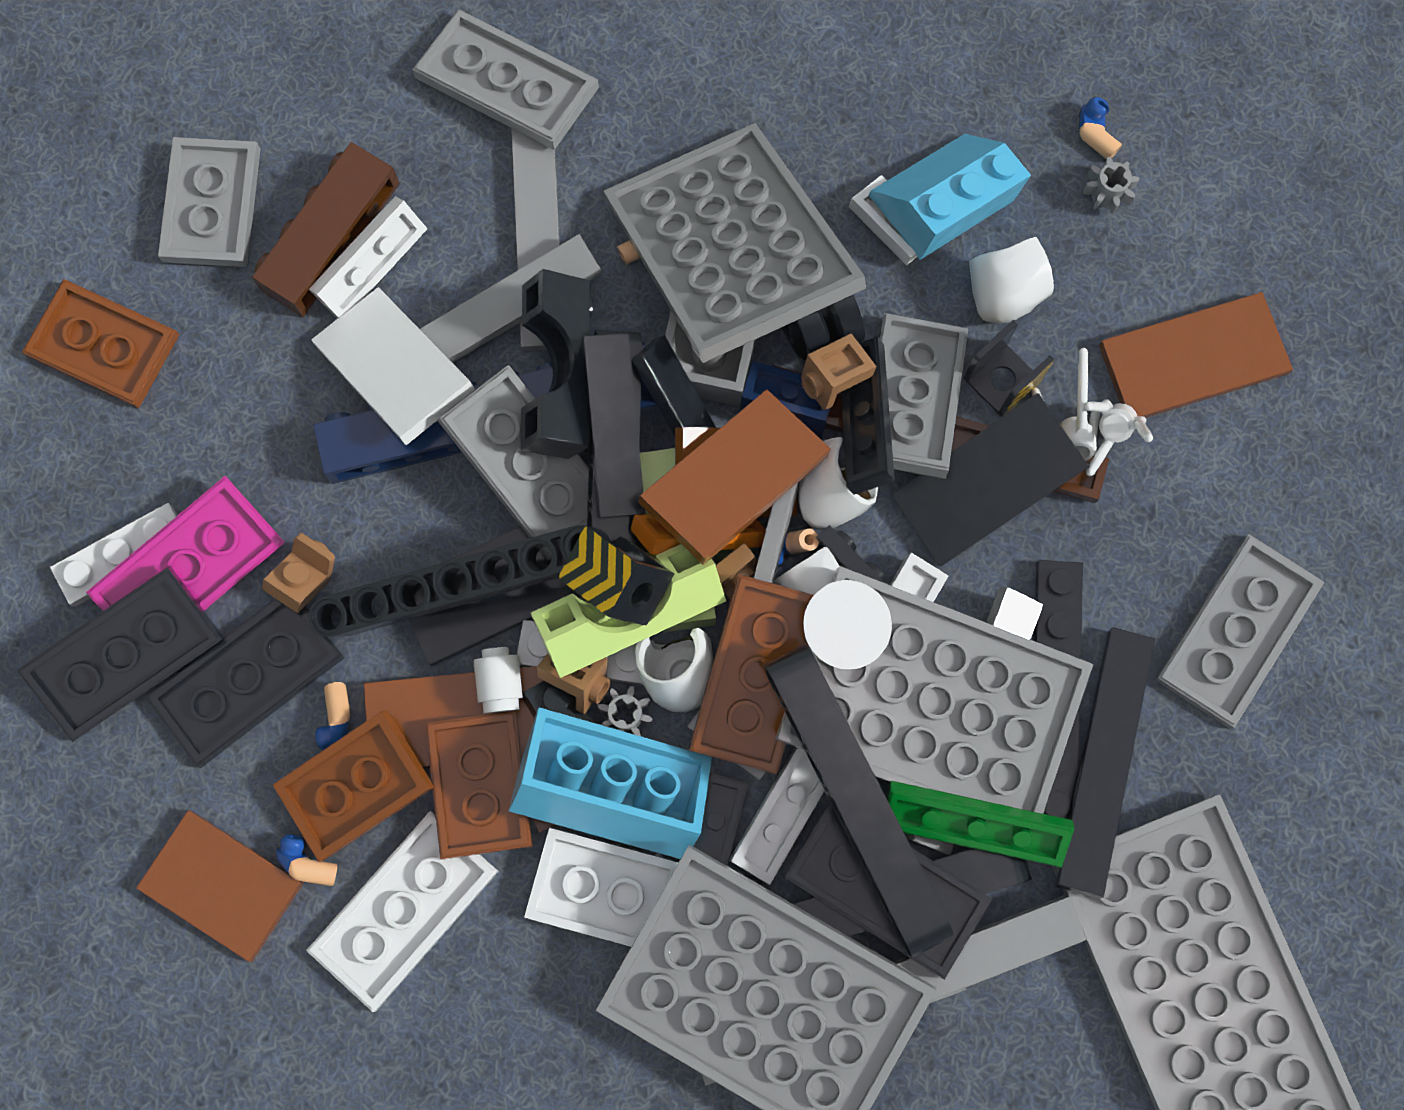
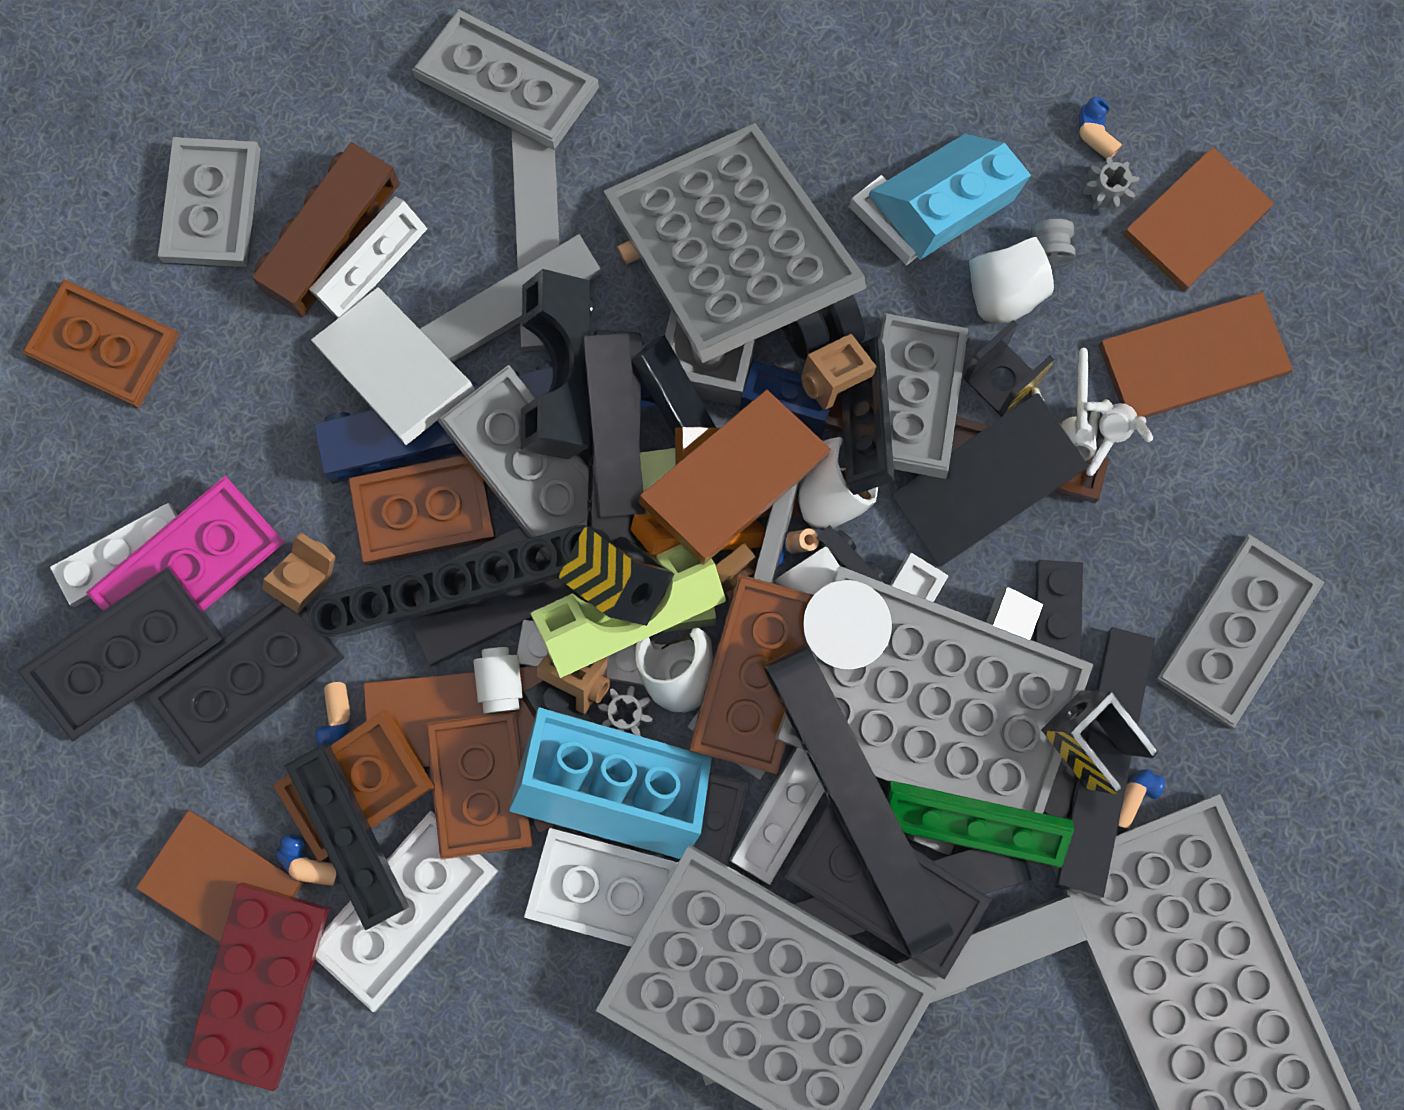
none -> dark red plate [185,882,330,1091]
none -> black tile [284,743,410,931]
none -> dark orange plate [349,455,495,566]
none -> light grey wheel [1031,219,1076,266]
none -> black piece [1041,690,1158,795]
none -> arm [1118,769,1165,829]
none -> dark orange tile [1123,147,1275,292]

